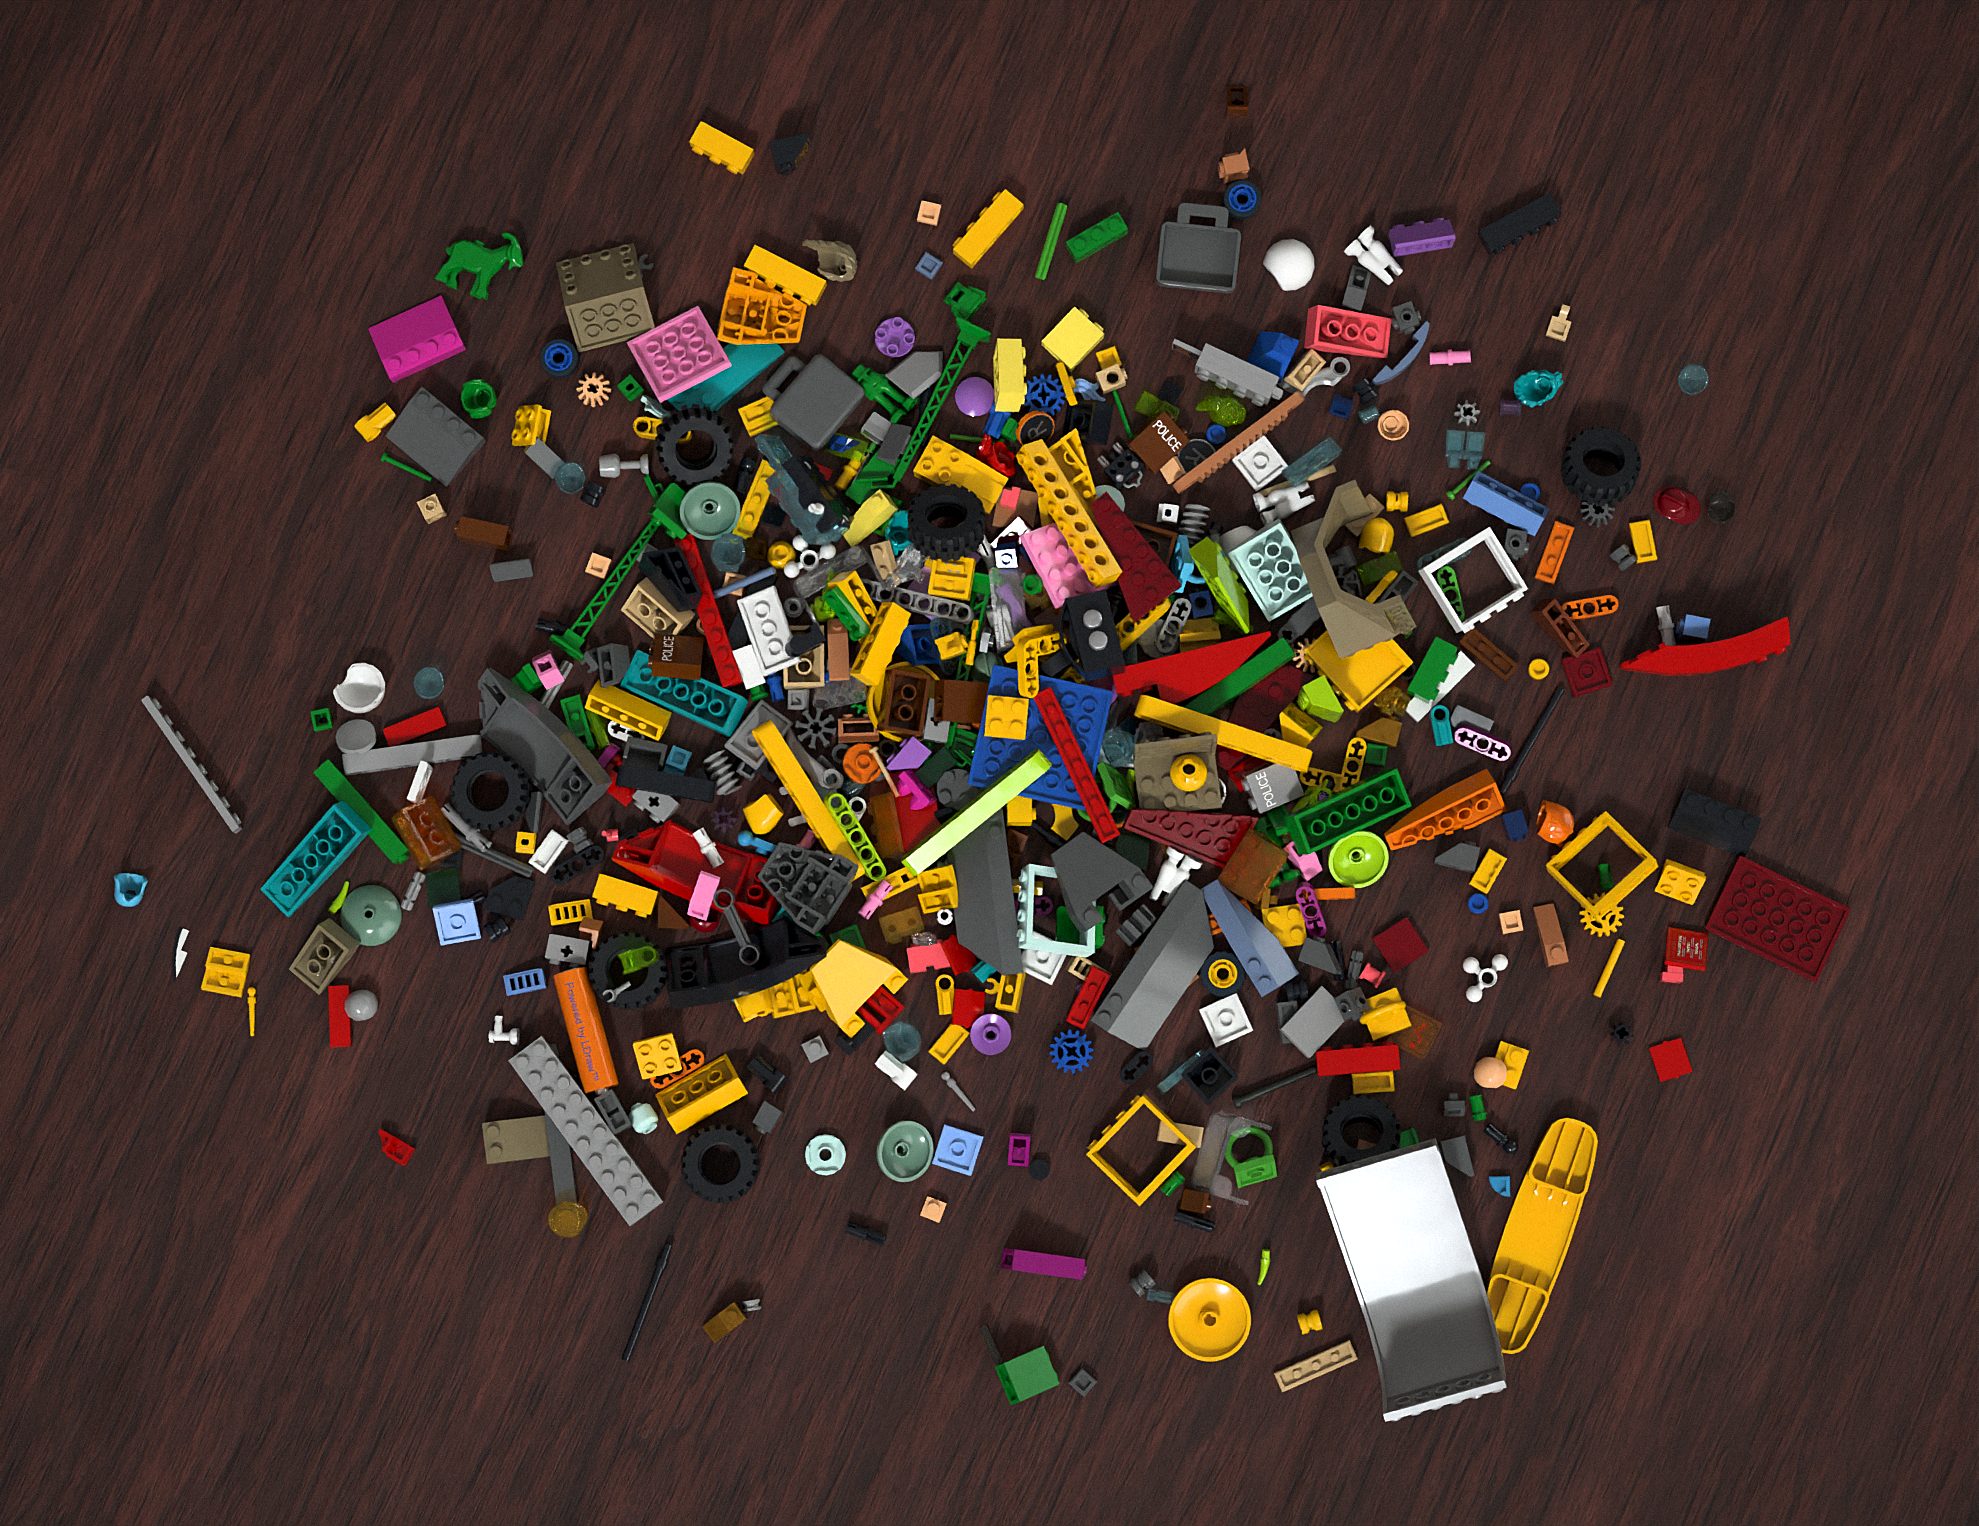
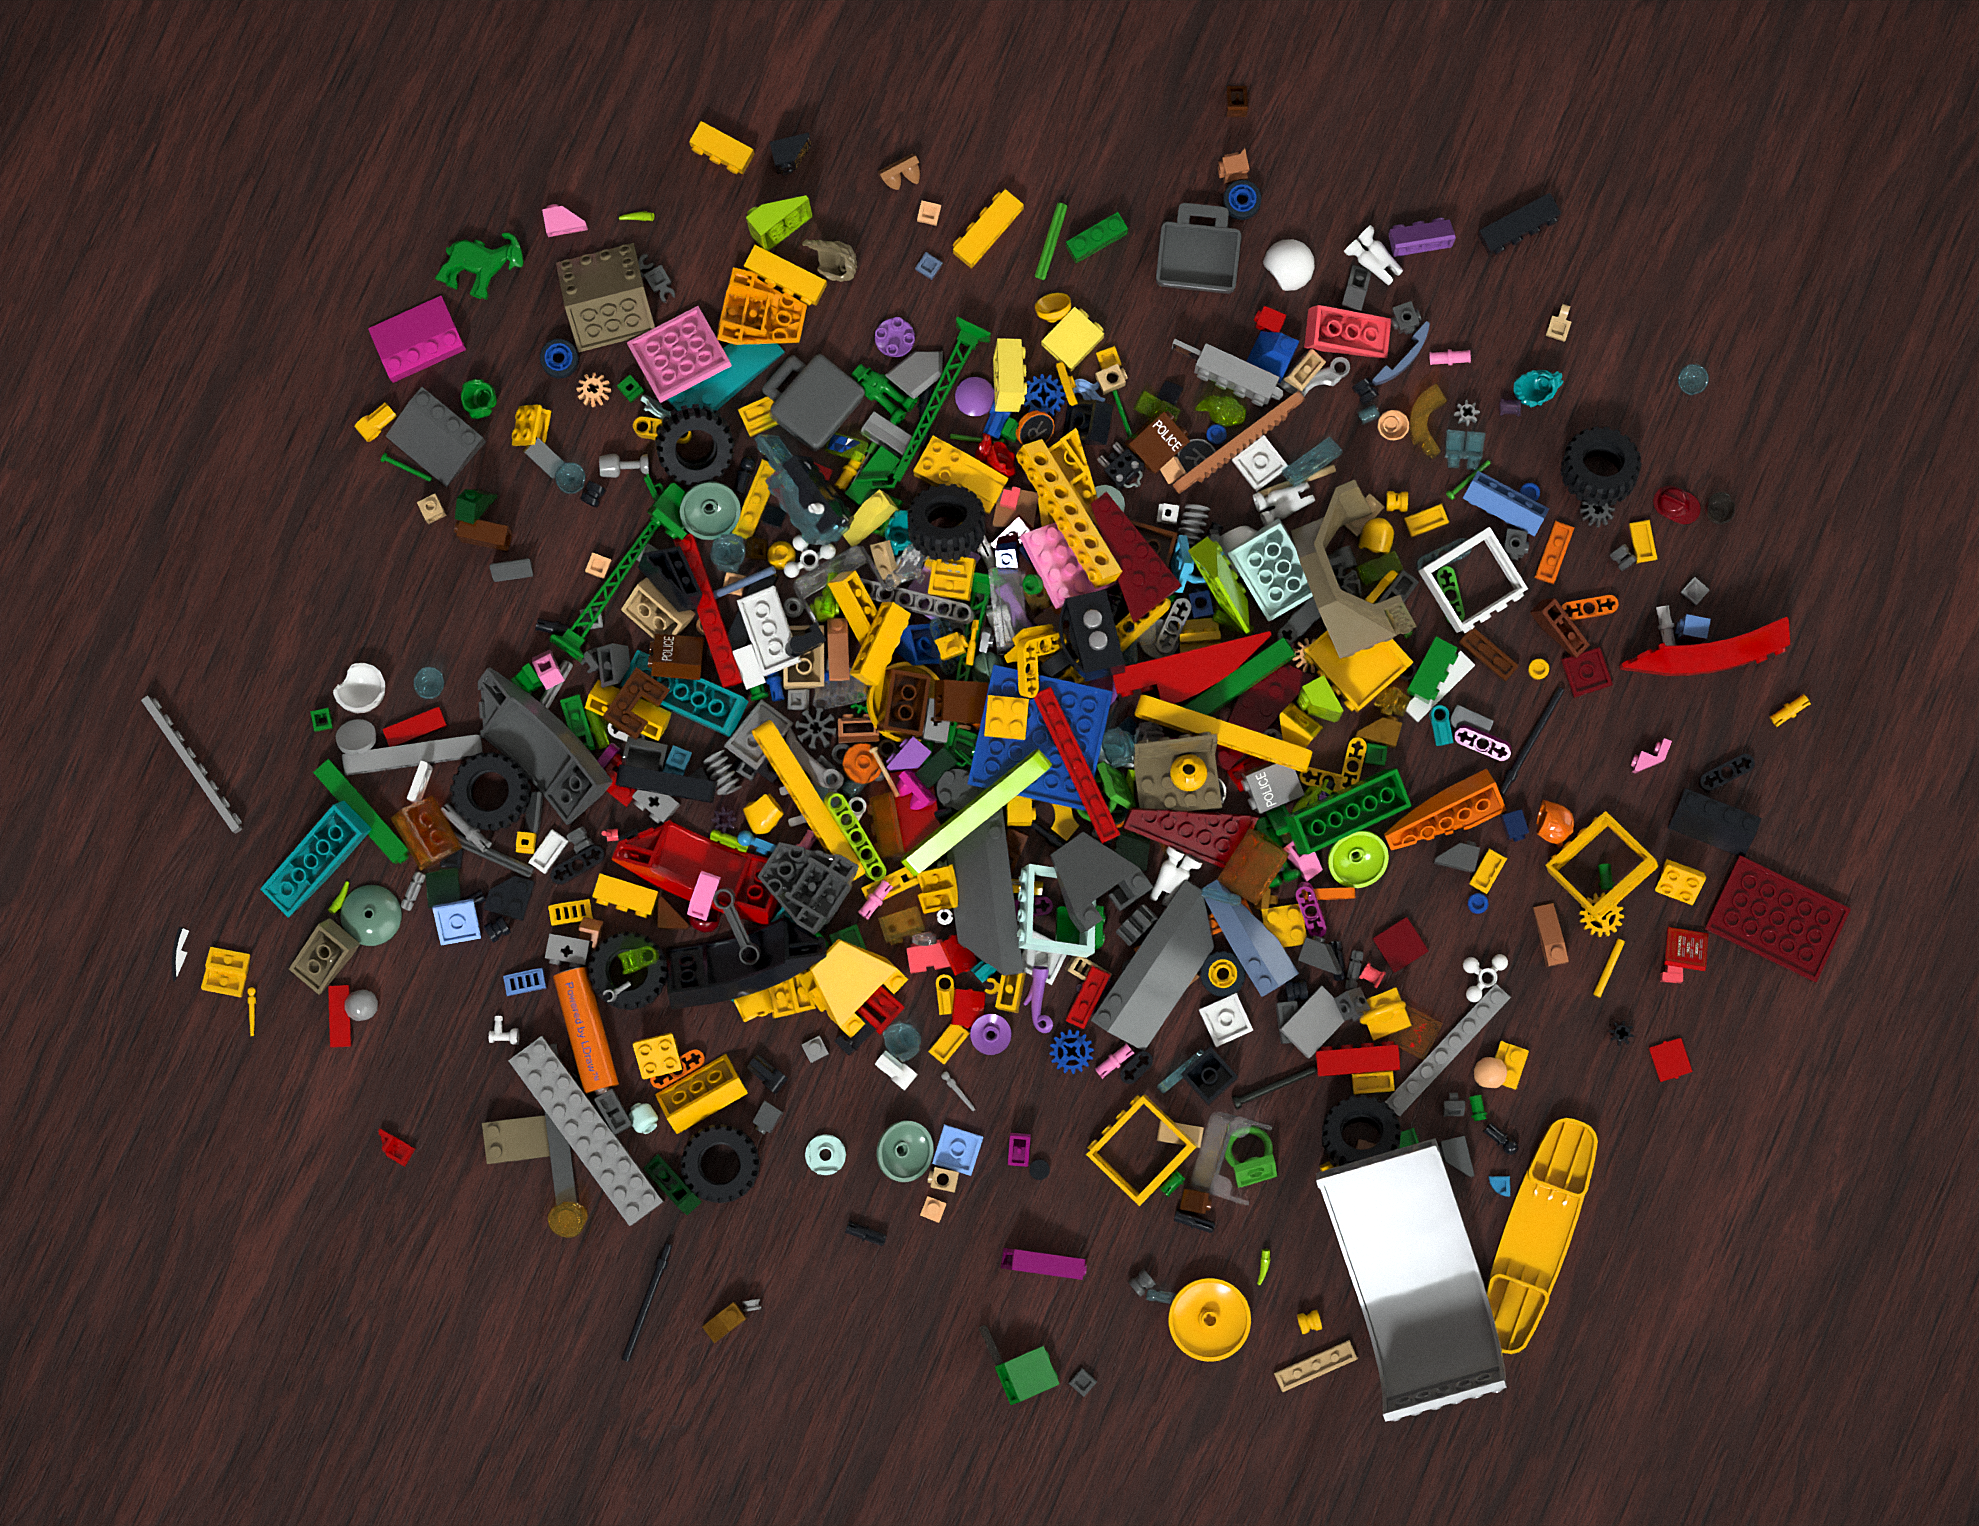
medium azure hair [114,873,148,907] -> none
white pin [693,827,724,869] -> none
green plate [823,585,870,641] -> none
dark grey slope [876,423,912,466] -> none
green piece [943,282,987,322] -> none
dark blue tile [1329,393,1354,420] -> none
light nougat plate [1499,910,1523,934] -> none
none -> dark green slope [455,489,497,524]
none -> bright pink slope [542,204,588,237]
none -> light grey tile [580,607,603,630]
none -> reddish brown plate [602,667,670,740]
none -> lime helmet [619,211,655,221]
none -> dark green slope [643,1154,702,1216]
none -> dark grey plate [644,265,676,303]
none -> lime axle [710,829,749,852]
none -> lime slope [746,195,813,251]
none -> medium nougat tile [877,153,920,190]
none -> tan brick [928,1167,959,1193]
none -> medium lavender plant [1023,966,1053,1033]
none -> yellow piece [1035,293,1071,323]
none -> bright pink pin [1095,1043,1134,1079]
none -> clear light blue axle [1202,886,1241,907]
none -> red brick [1254,306,1286,333]
none -> light grey plate [1385,984,1511,1117]
none -> clear yellow arch [1409,384,1447,459]
none -> bright pink slope [1631,738,1672,773]
none -> light grey tile [1680,577,1710,606]
none -> black beam [1699,754,1755,791]
none -> yellow pin [1770,694,1811,727]

